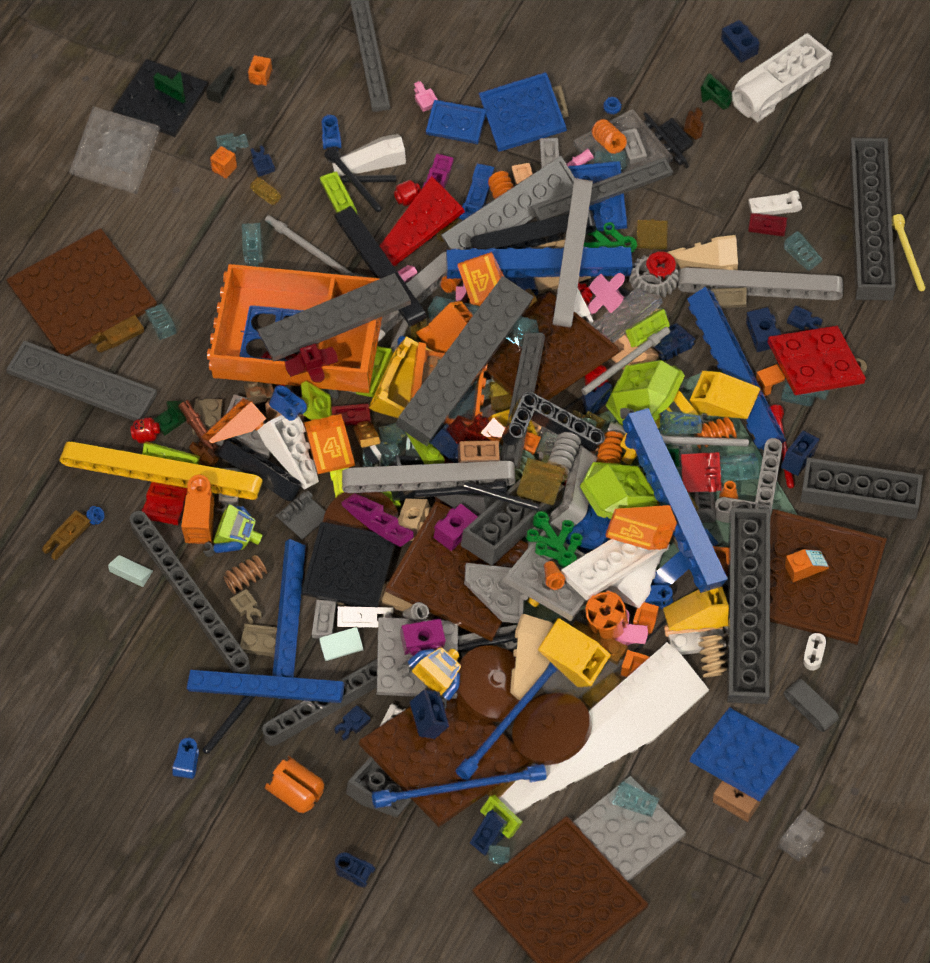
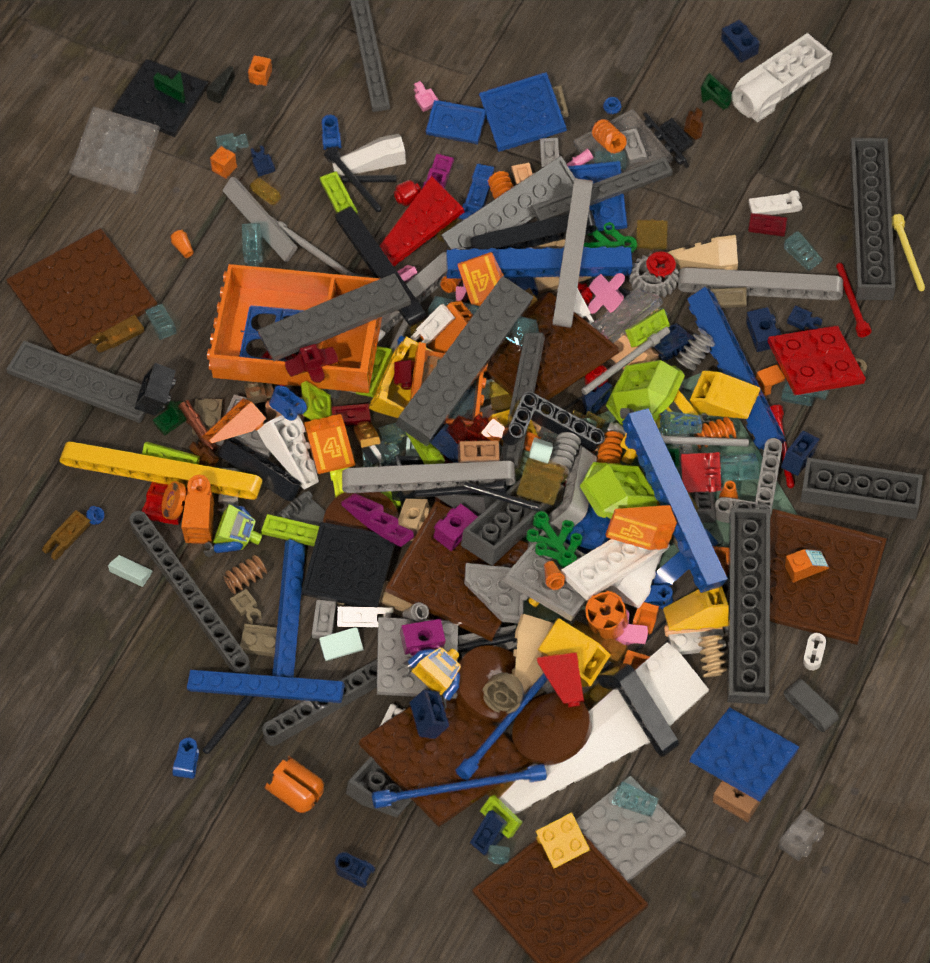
red head [131,417,160,444] -> none
dark blue plate [335,705,371,741] -> none
none -> black brick [134,363,176,416]
none -> orange tile [162,481,186,520]
none -> orange cone [170,230,194,258]
none -> light grey tile [223,177,298,261]
none -> lime plate [261,514,319,546]
none -> dark red brick [394,360,414,390]
none -> white hinge [410,304,455,346]
none -> dark tan cylinder [483,672,524,714]
none -> light aqua beam [529,437,553,464]
none -> yellow hinge [536,813,590,868]
none -> red slope [537,652,584,708]
none -> beam [596,663,679,757]
none -> light grey piece [675,328,715,370]
none -> red piece [836,263,872,338]

